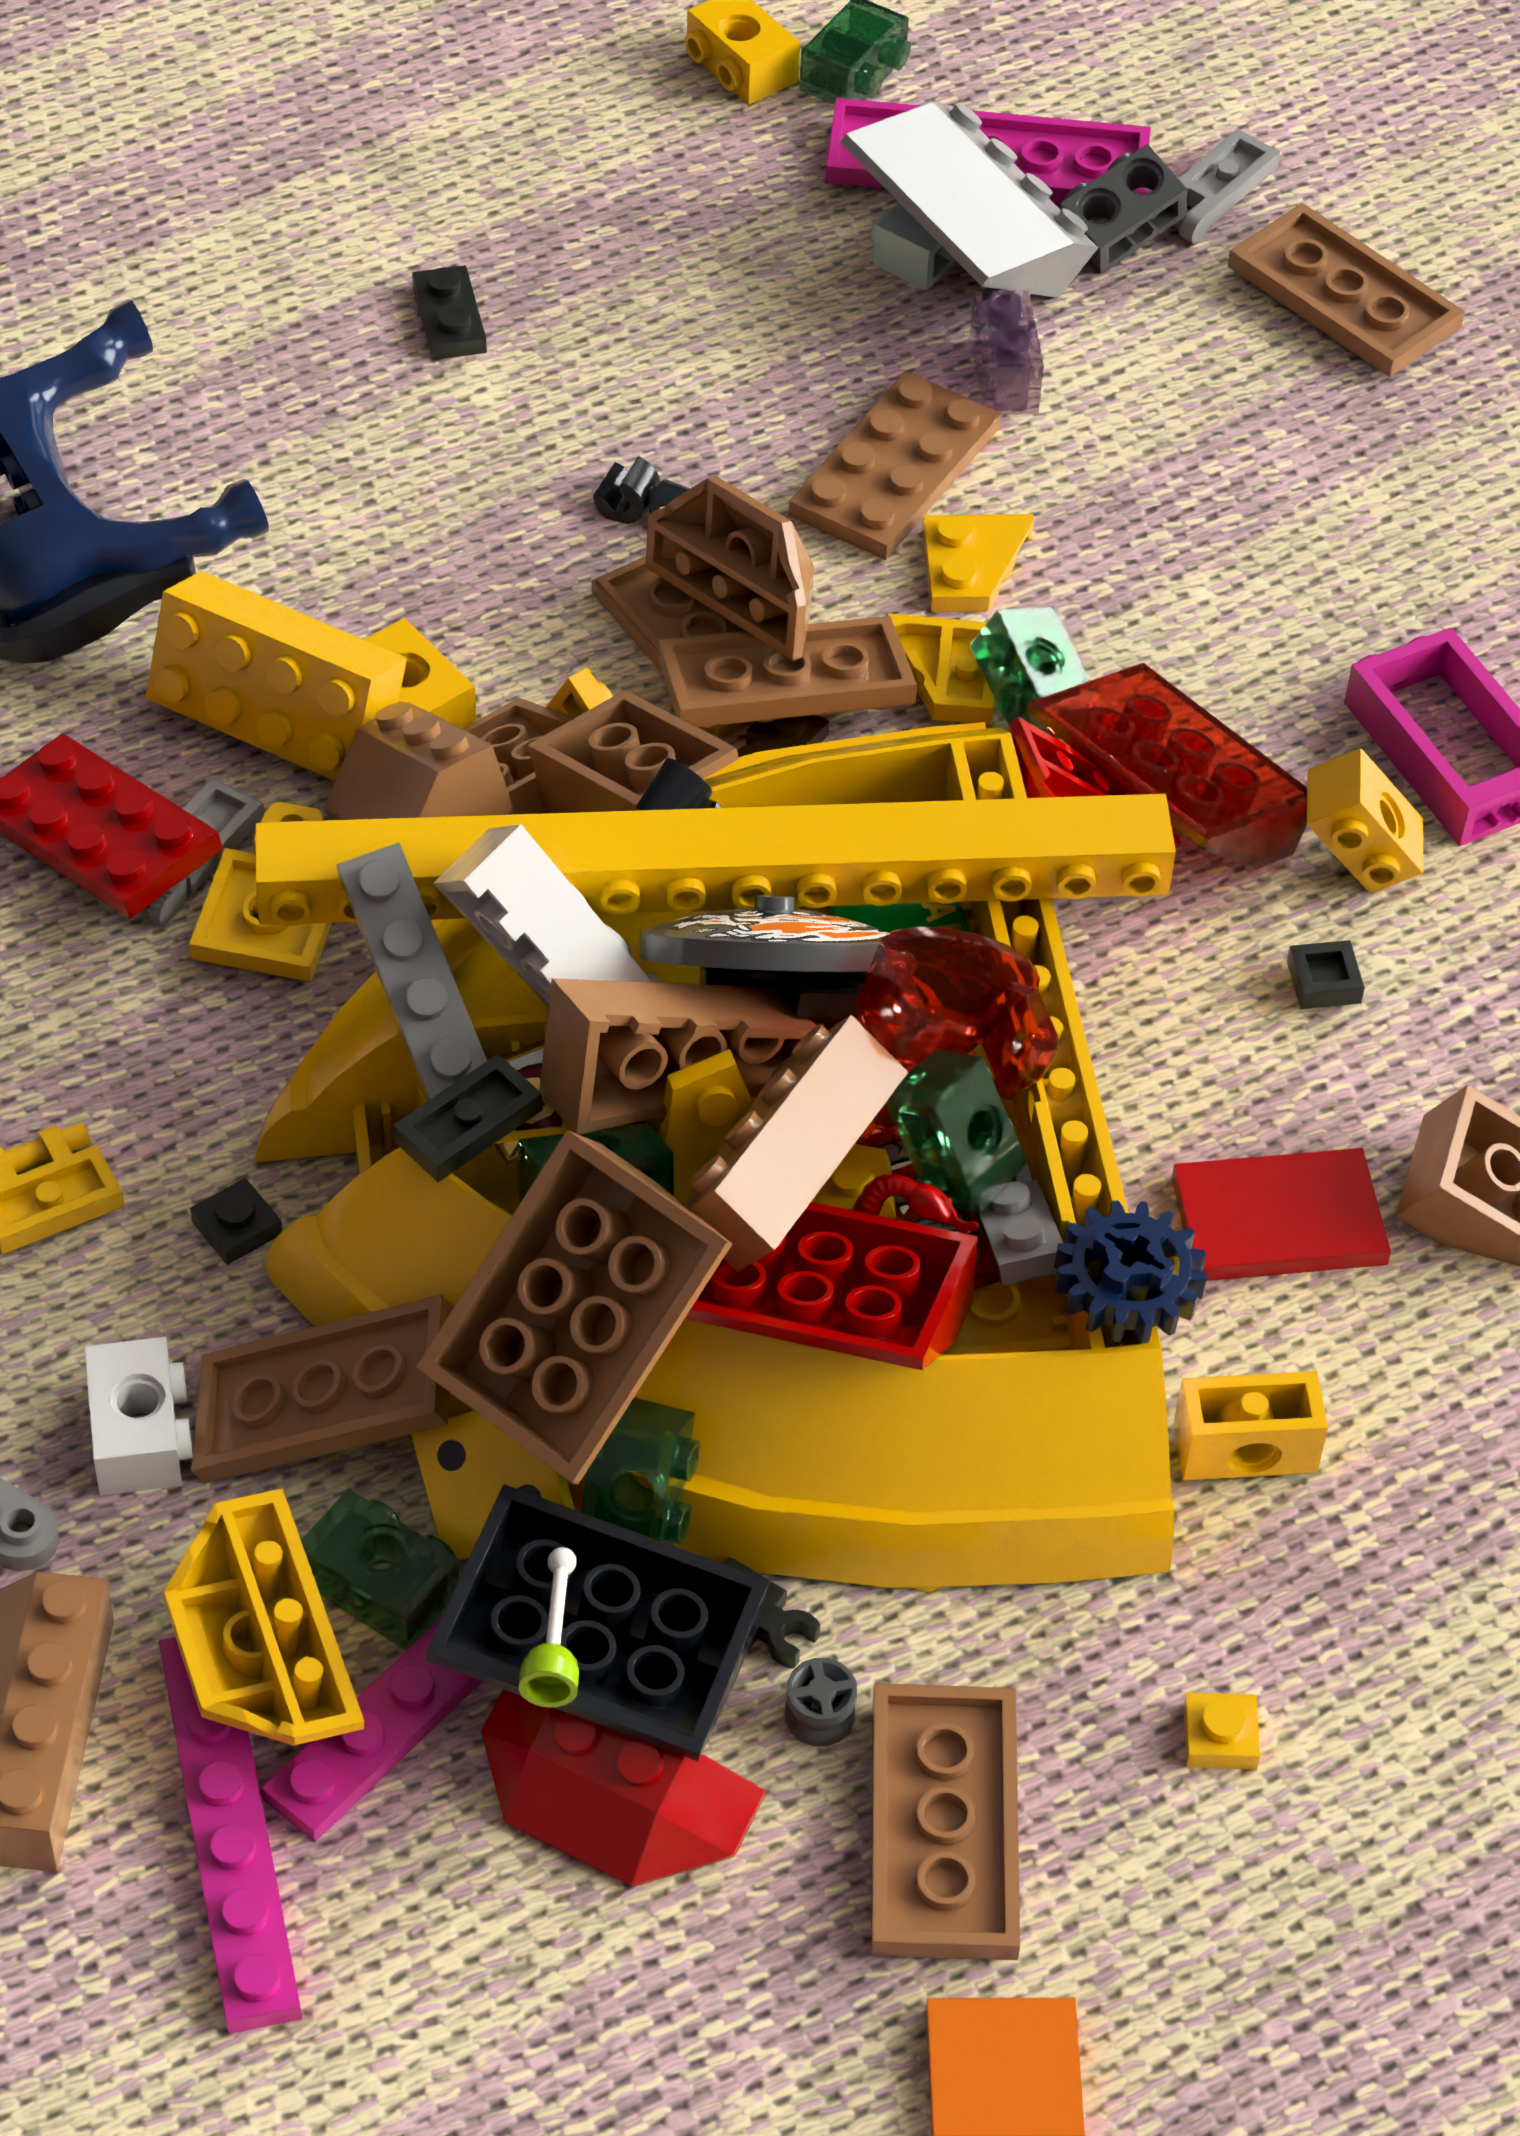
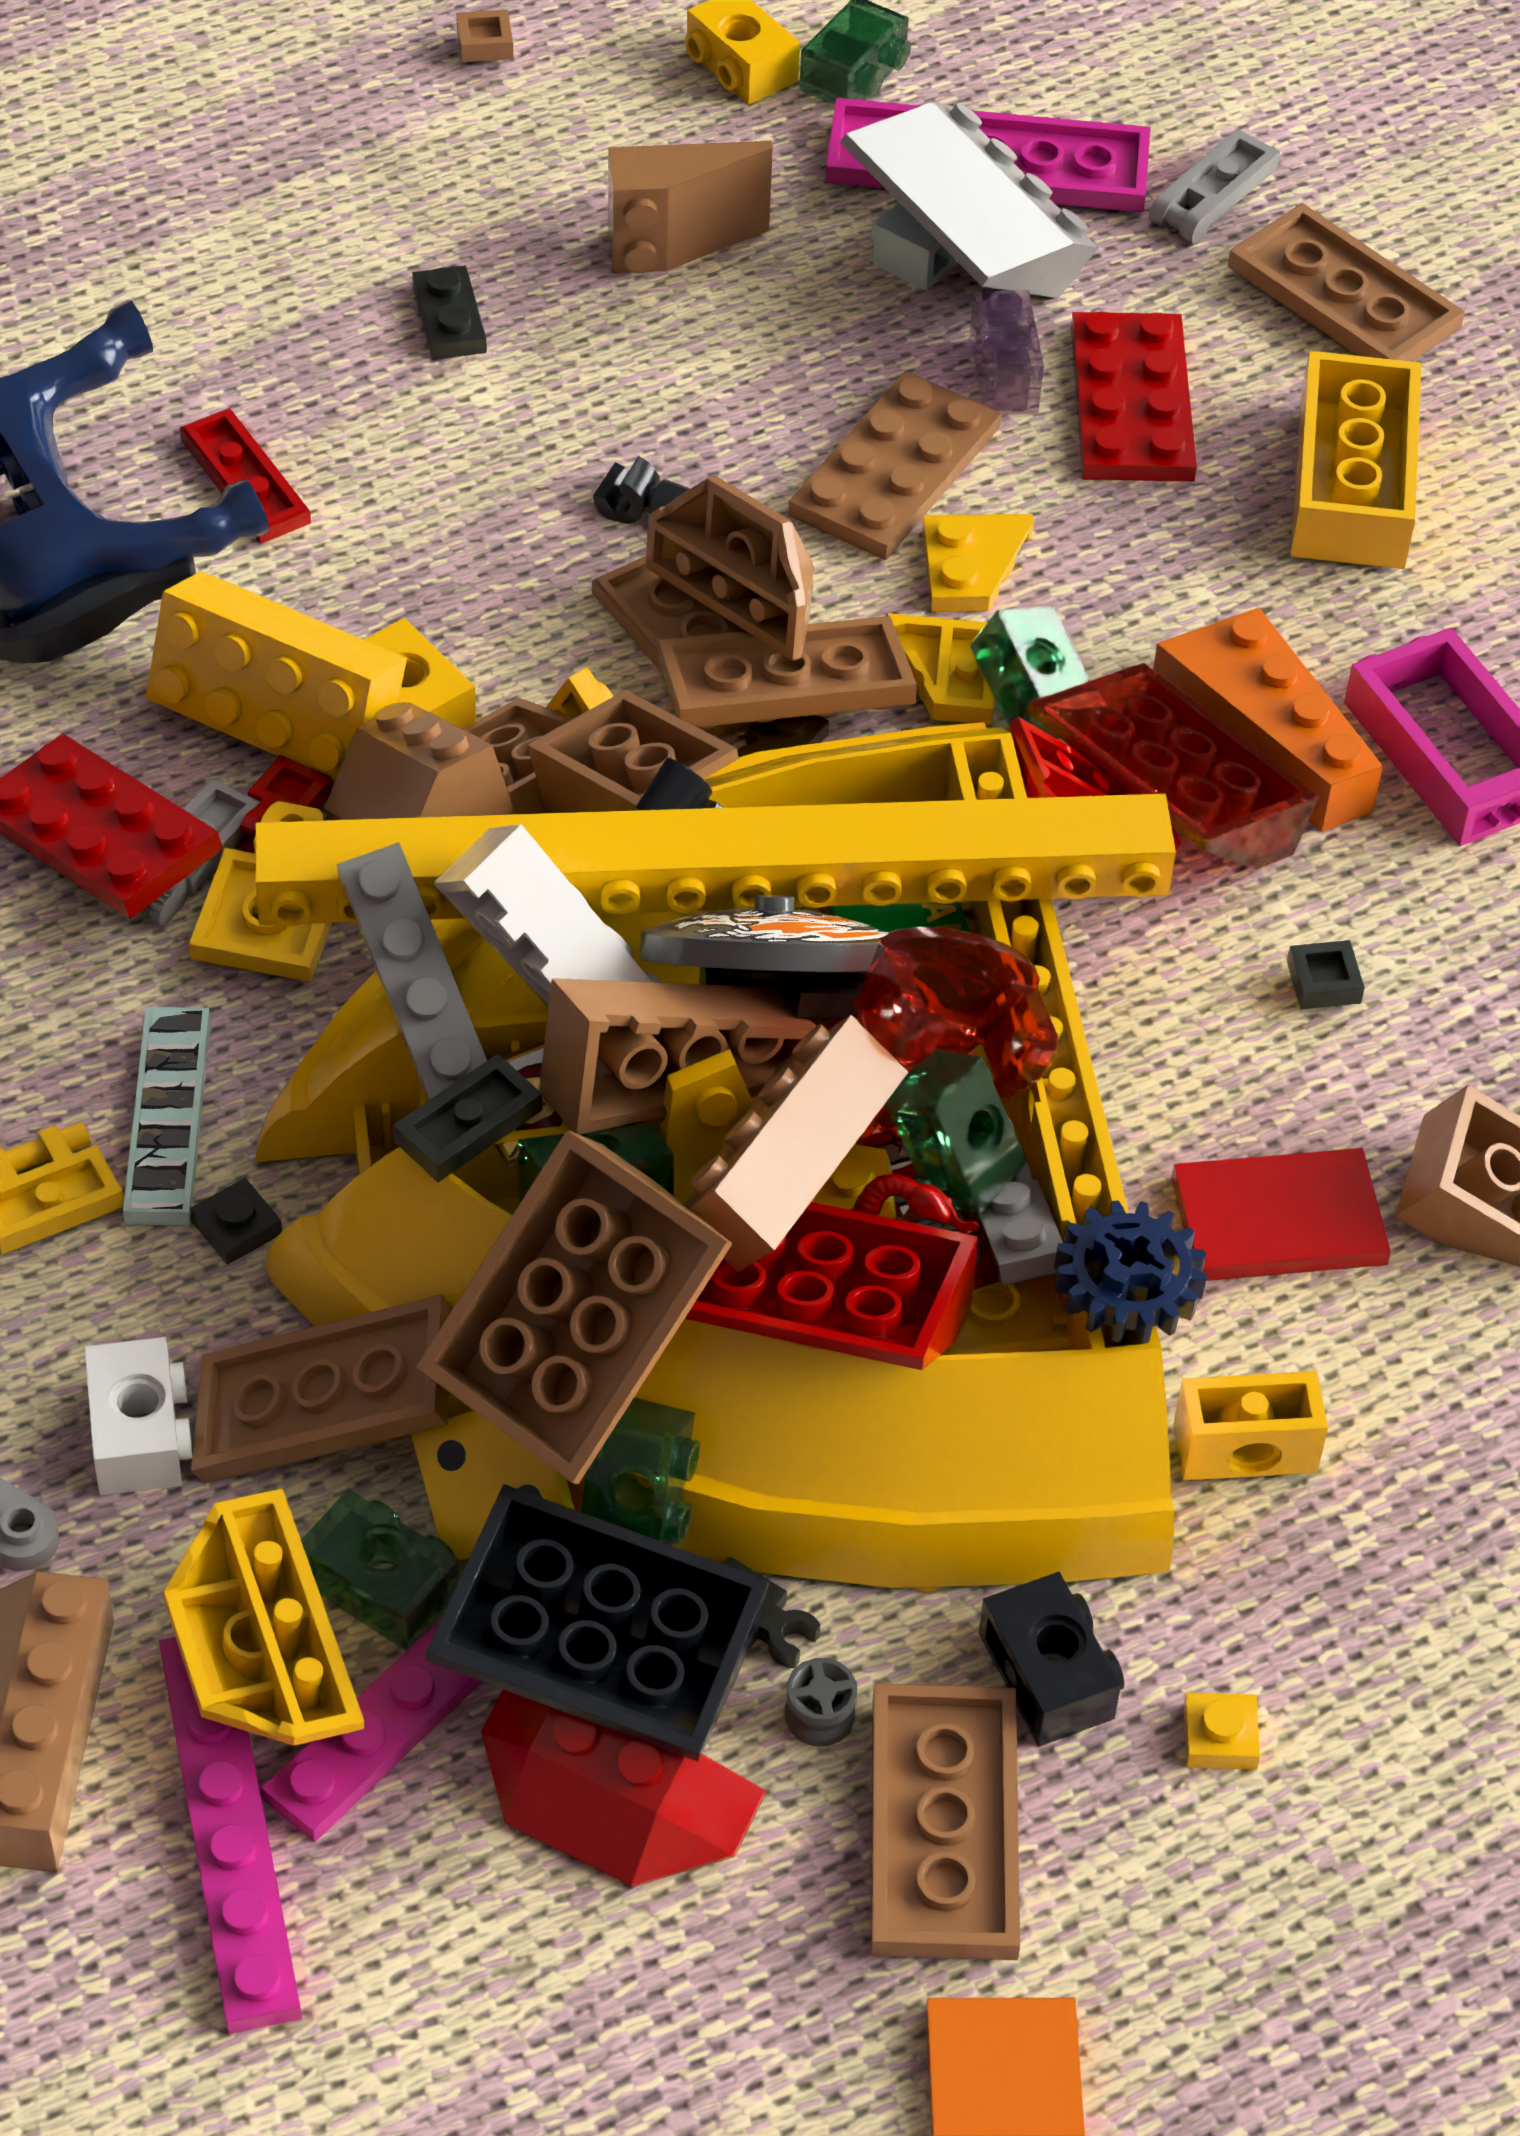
lime hinge [519,1547,579,1707] -> none
dark grey brick [1061,144,1187,274] -> none
yellow brick [1307,748,1423,893] -> none
none -> tile [123,1007,211,1226]
none -> red tile [180,408,311,544]
none -> red plate [240,755,332,853]
none -> medium nougat plate [456,9,514,62]
none -> medium nougat slope [608,141,773,273]
none -> black brick [978,1571,1125,1747]
none -> red plate [1071,311,1197,482]
none -> orange wedge [1150,607,1383,832]
none -> yellow brick [1290,351,1422,569]

